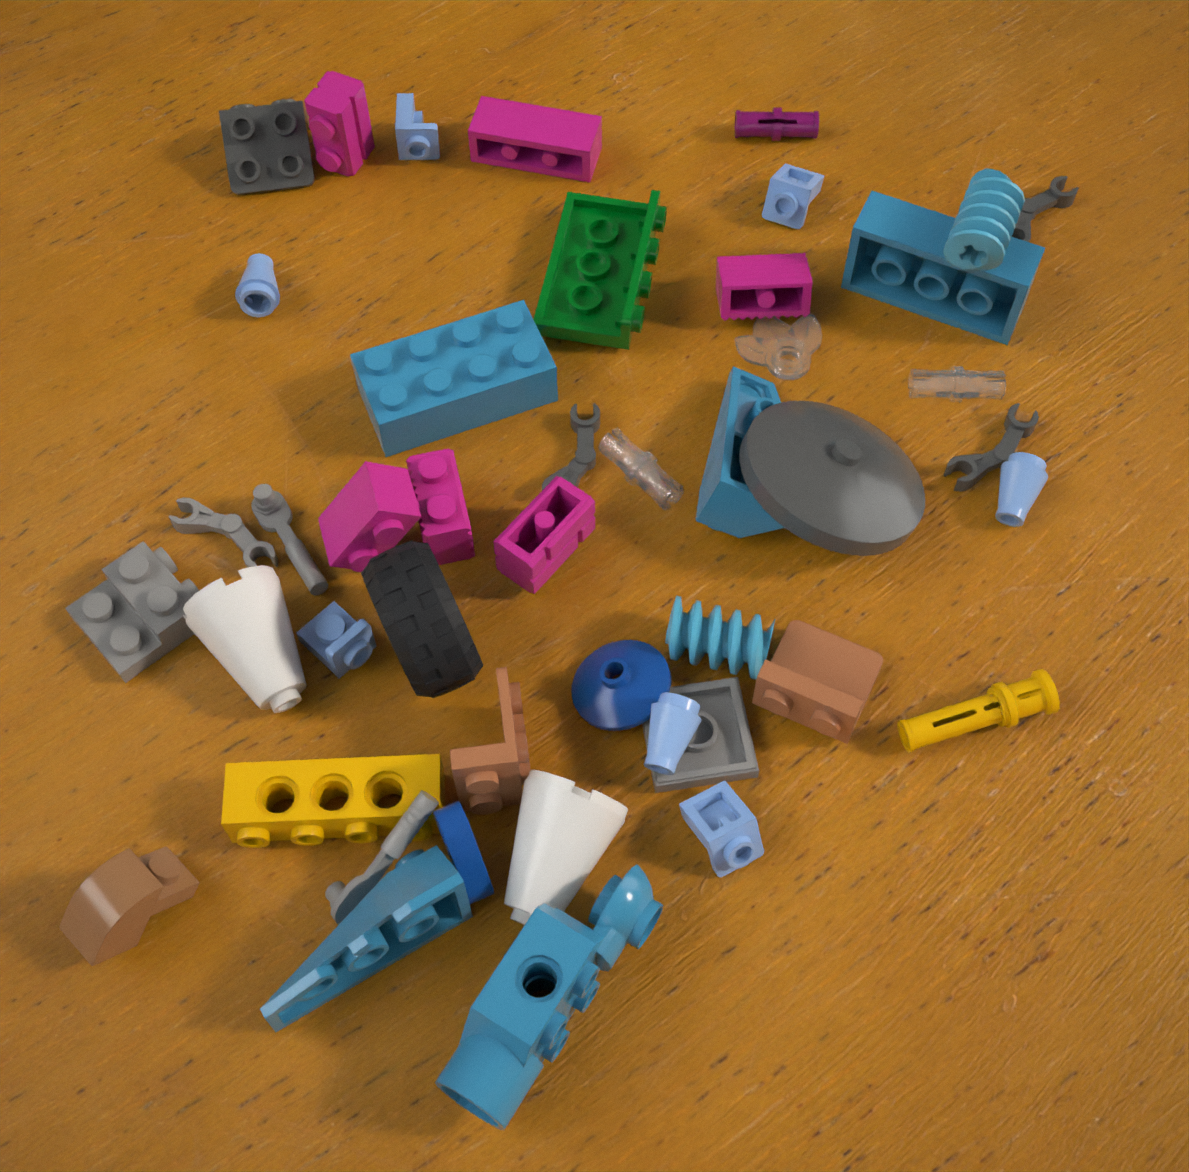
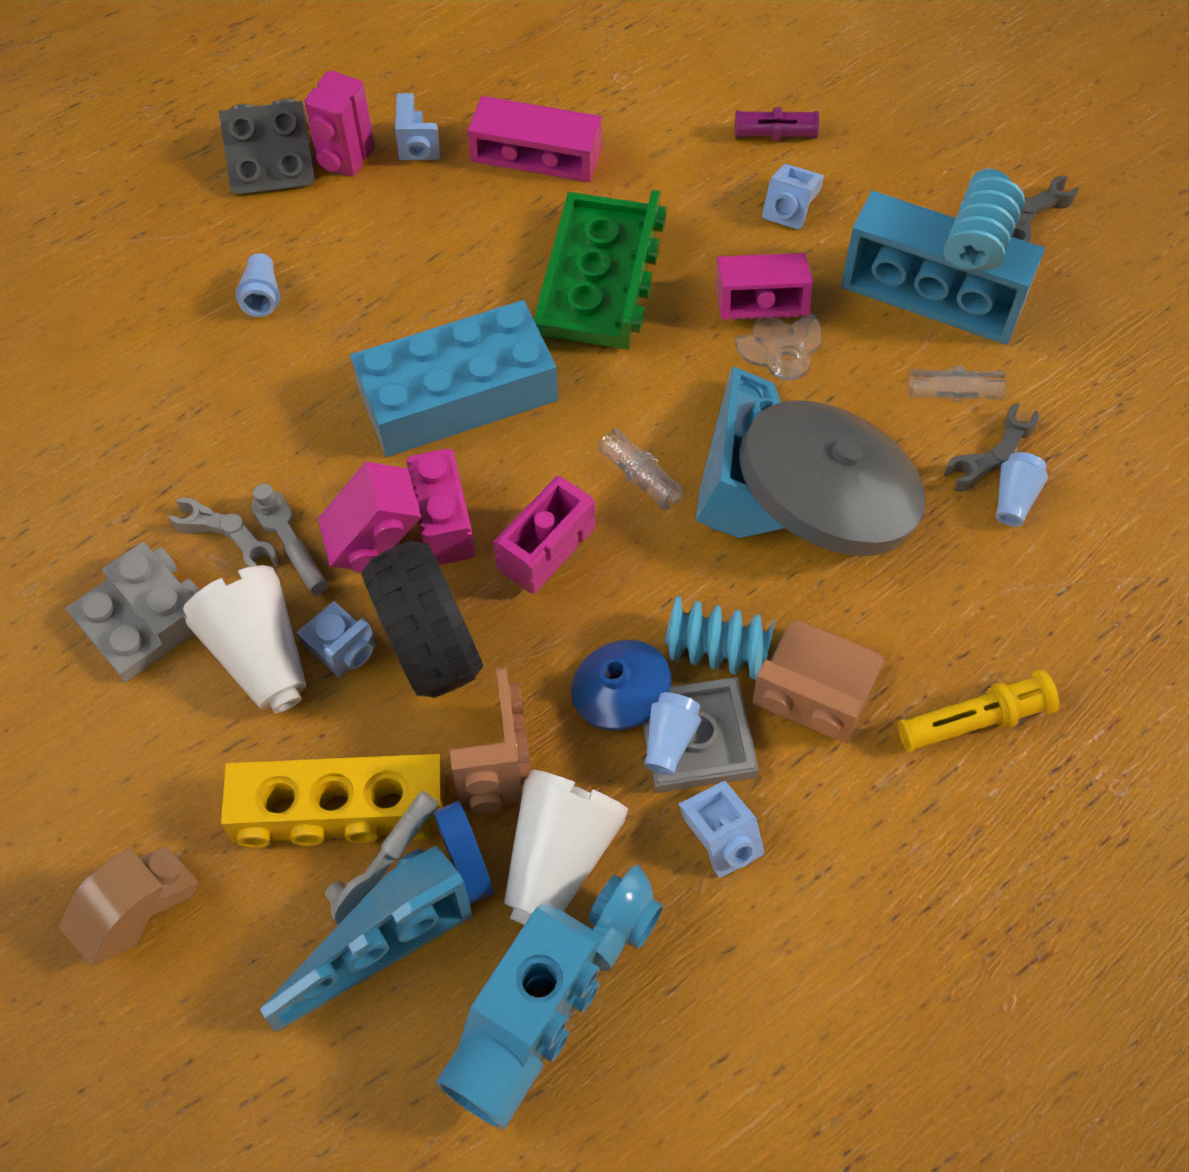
dark grey piece [542,403,601,490] -> none

